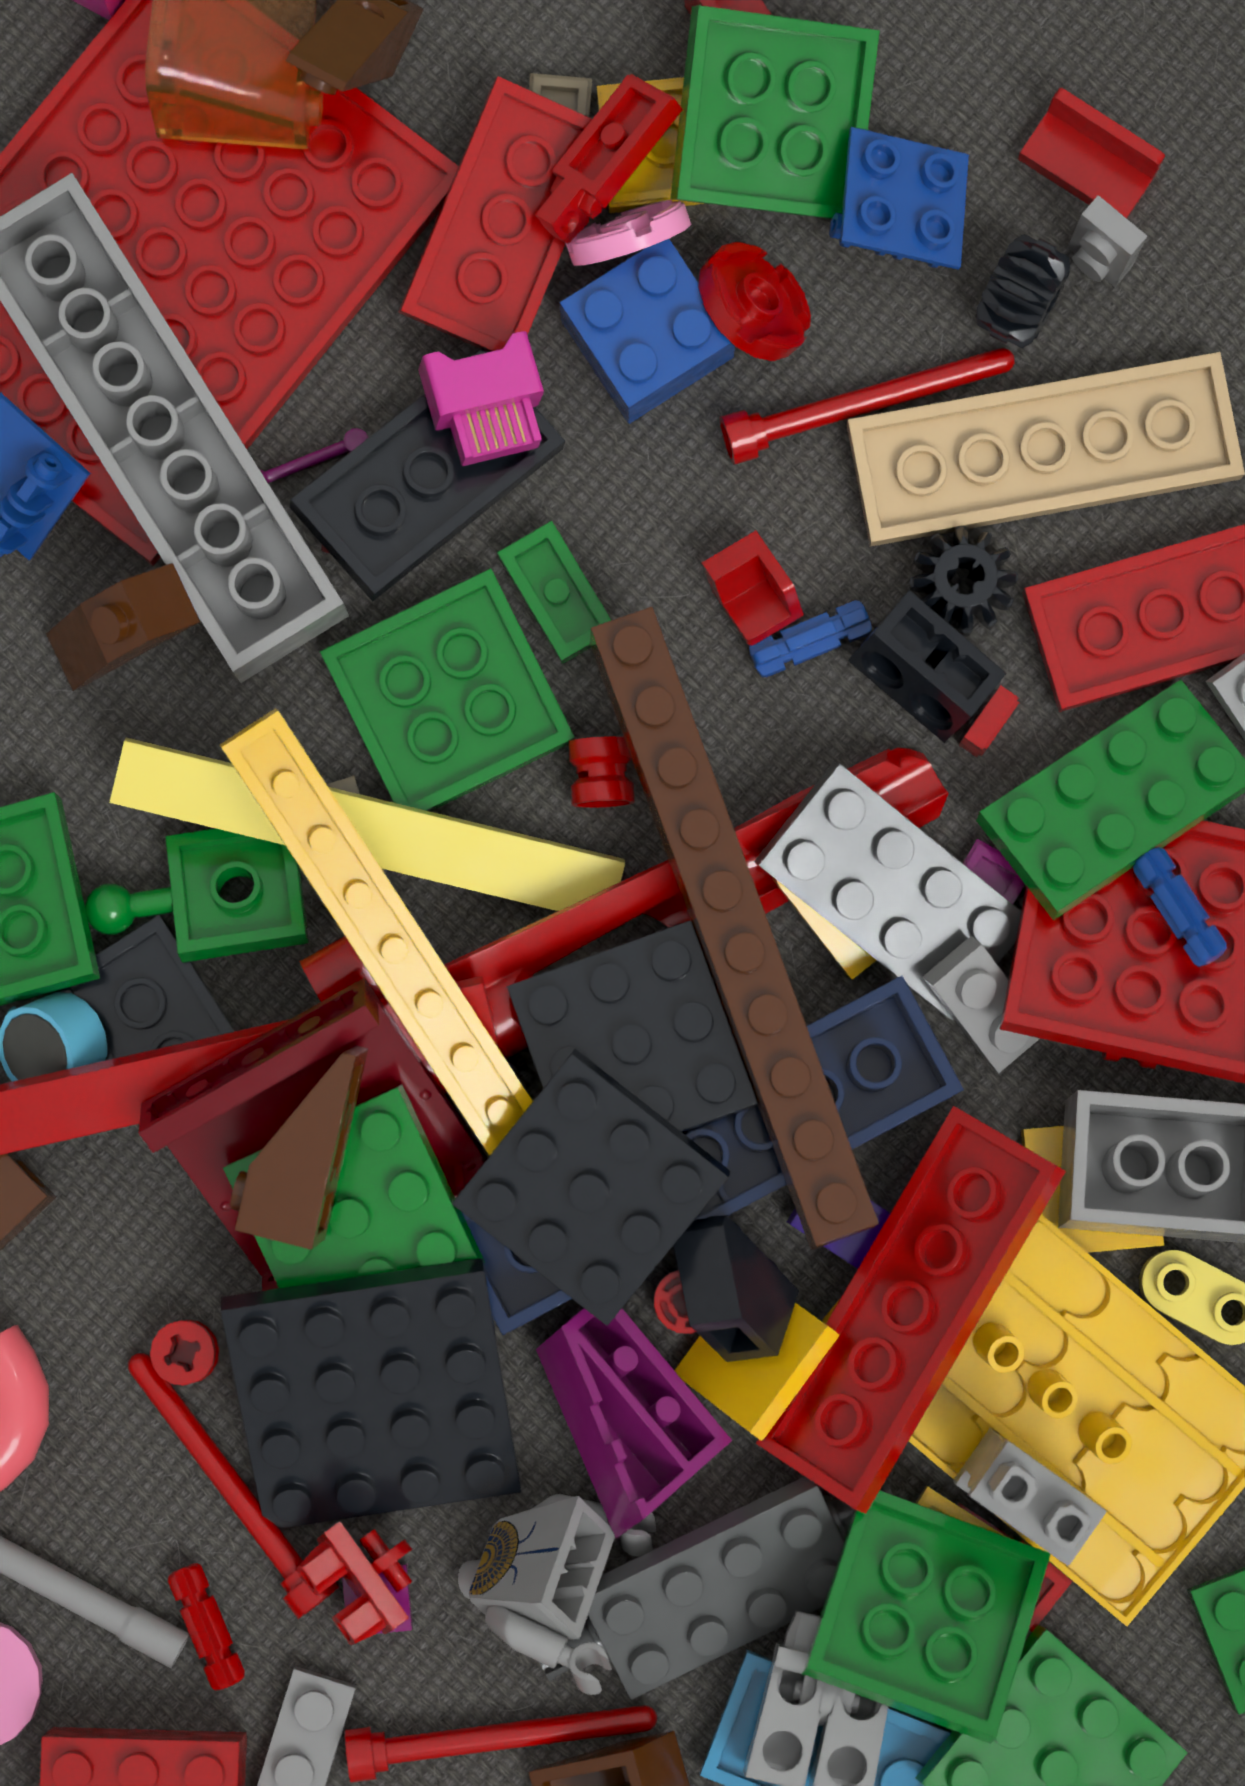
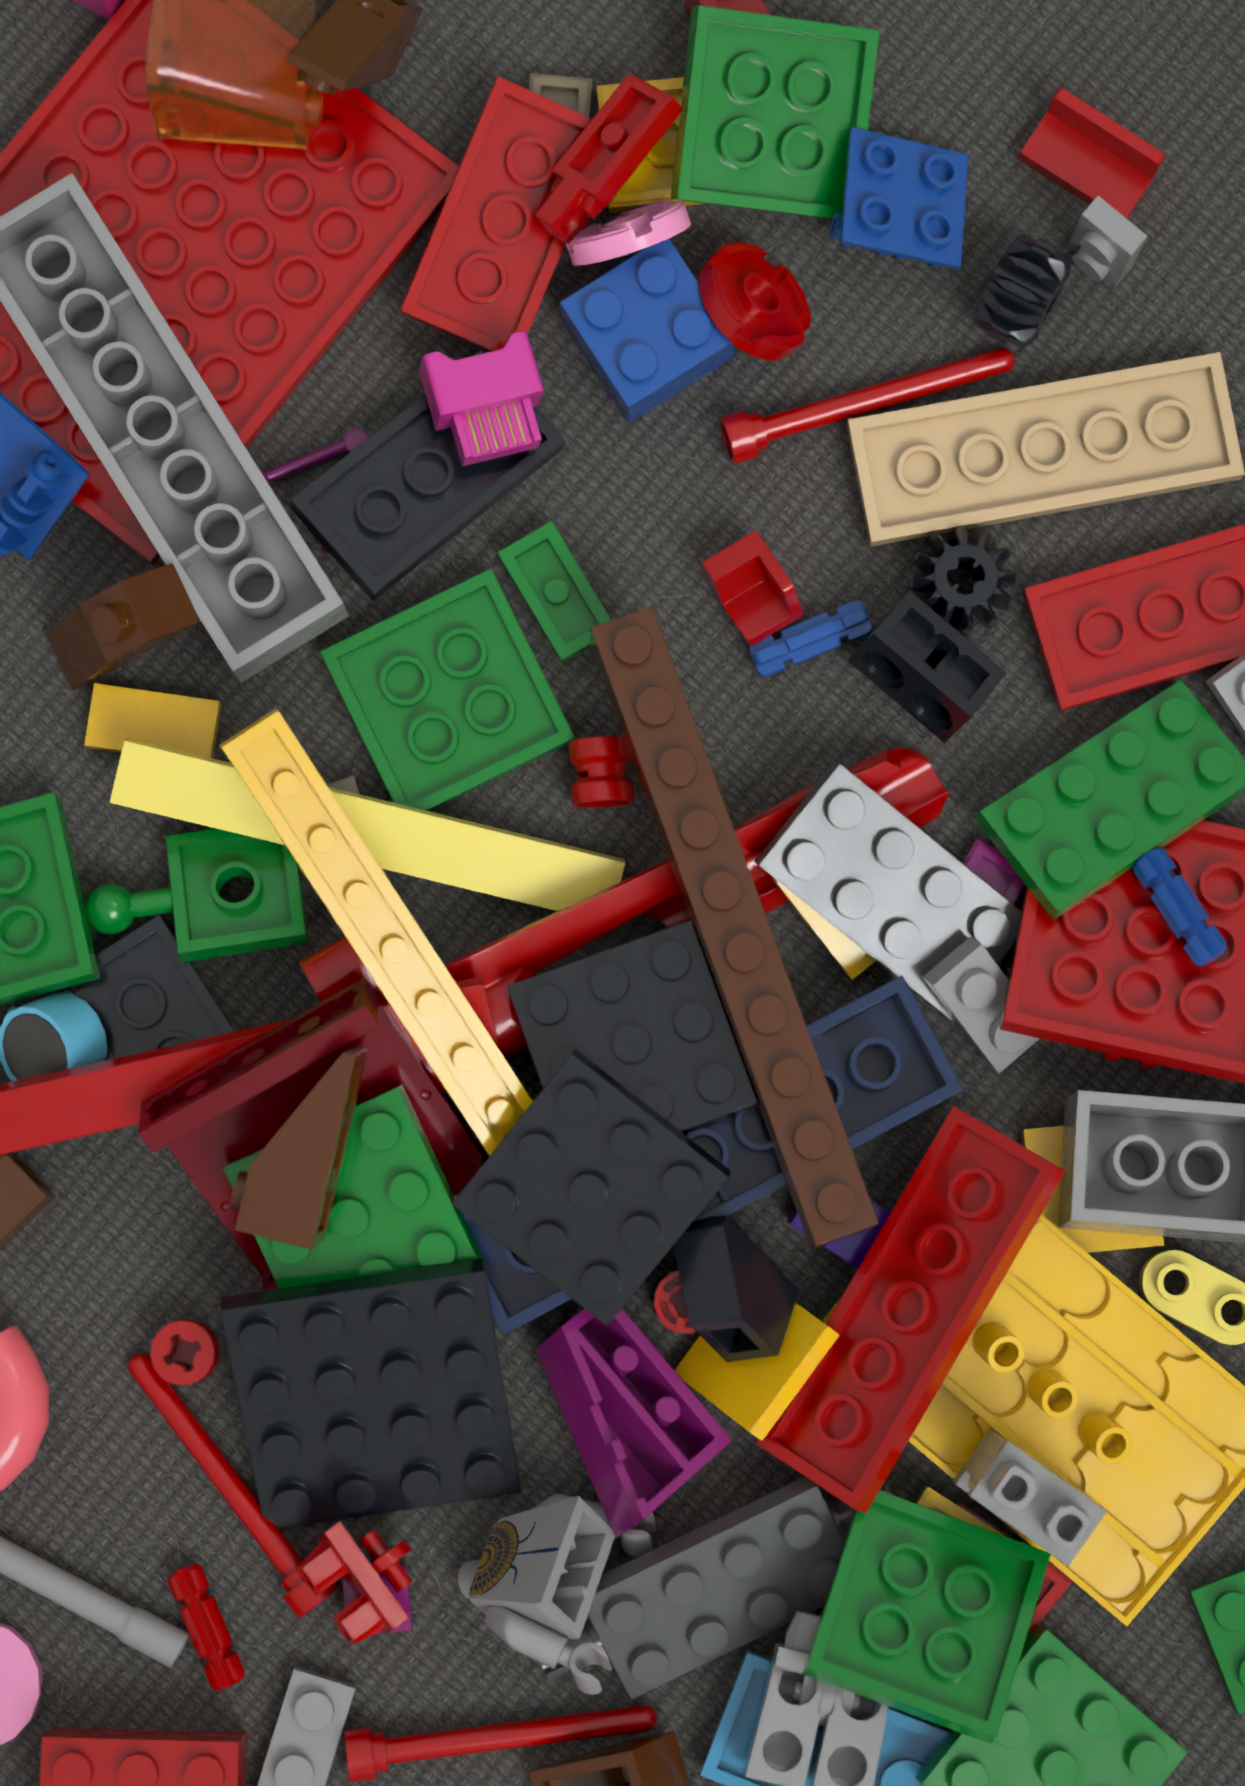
red tile [959,685,1019,758] -> none
none -> yellow tile [84,683,222,758]

